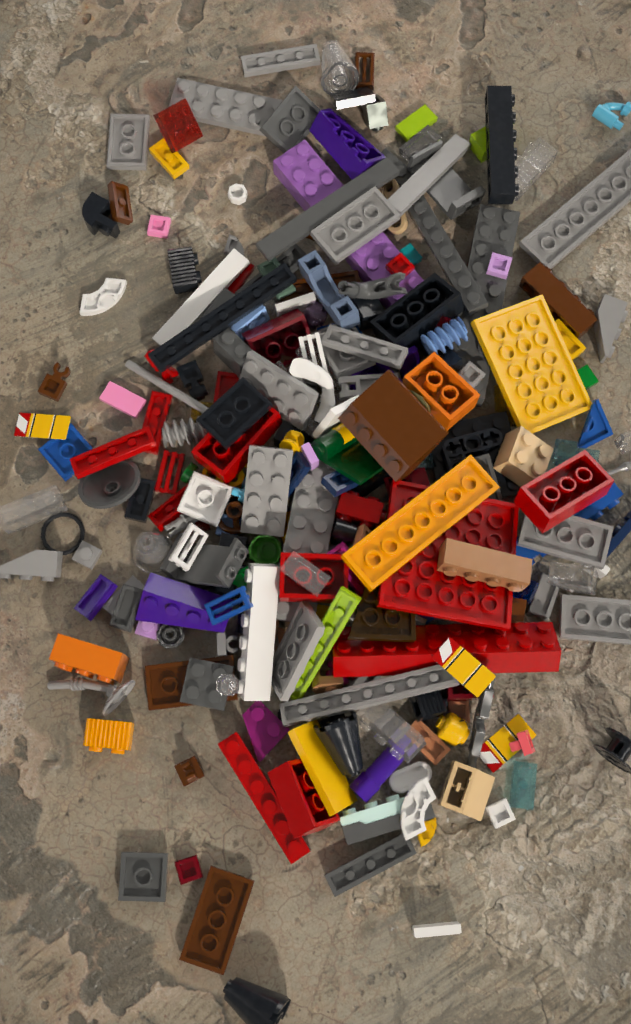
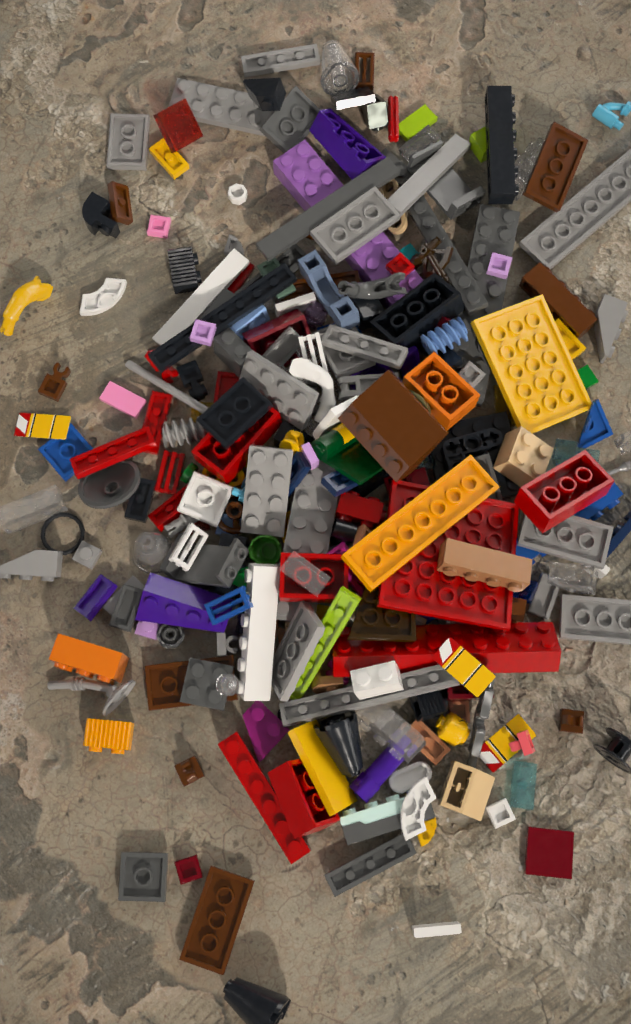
none -> yellow piece [0,276,53,336]
none -> lavender tile [190,319,217,346]
none -> black slope [243,78,286,111]
none -> light grey tile [262,326,305,368]
none -> white brick [350,660,404,700]
none -> red axle [388,96,399,143]
none -> dark brown piece [409,236,453,283]
none -> reddish brown plate [522,122,588,213]
none -> dark red tile [524,826,574,879]
none -> reddish brown tile [559,708,584,734]

